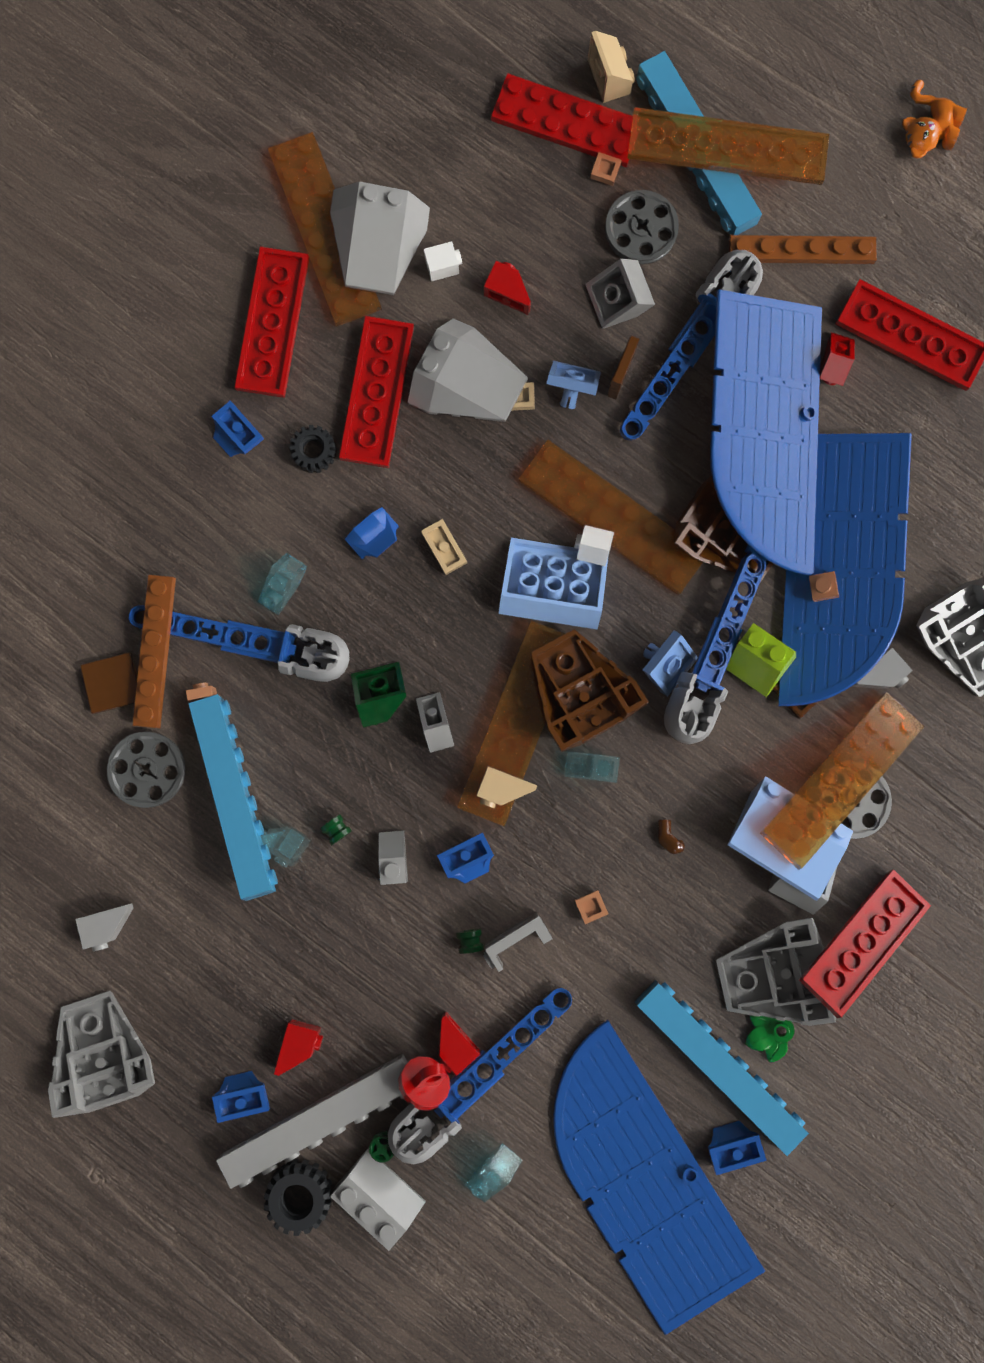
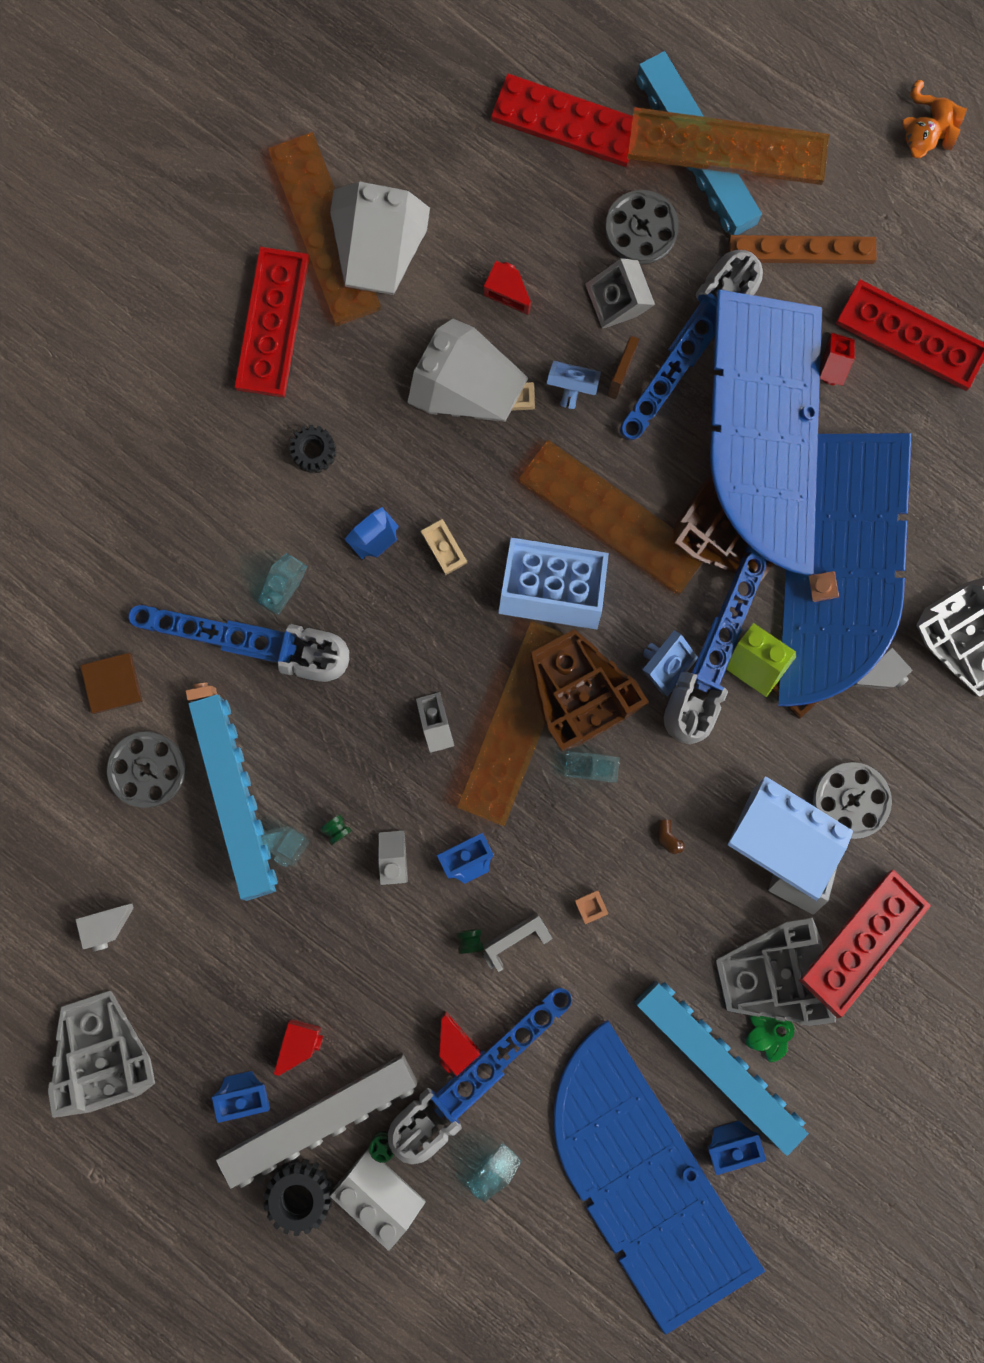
dark orange plate [133,575,176,728] -> none
blue slope [212,401,264,457] -> none
red plate [339,316,414,468] -> none
dark green slope [351,662,407,728] -> none
red tile [398,1056,450,1110] -> none
white brick [424,241,462,282] -> none
tan slope [477,767,537,808] -> none
white brick [574,525,614,567] -> none
tan slope [588,31,635,103] -> none
nougat plate [590,152,622,186] -> none
clear orange plate [760,692,925,870] -> none

